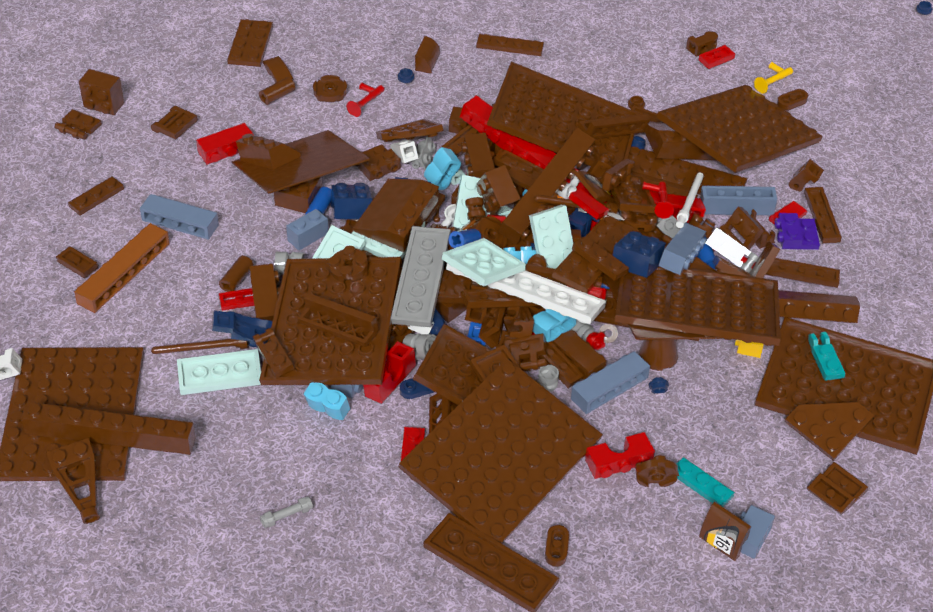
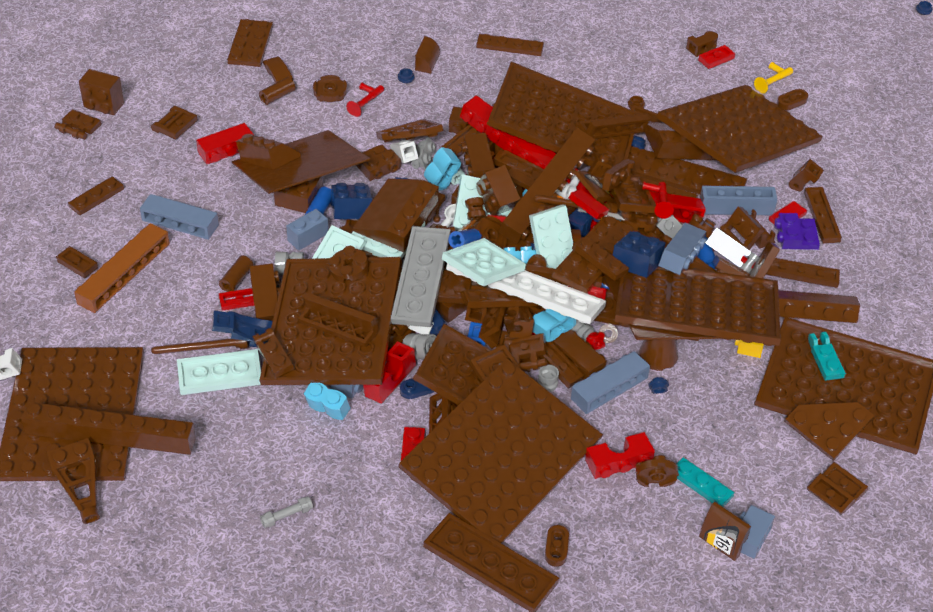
white bar [676,173,704,228] -> none

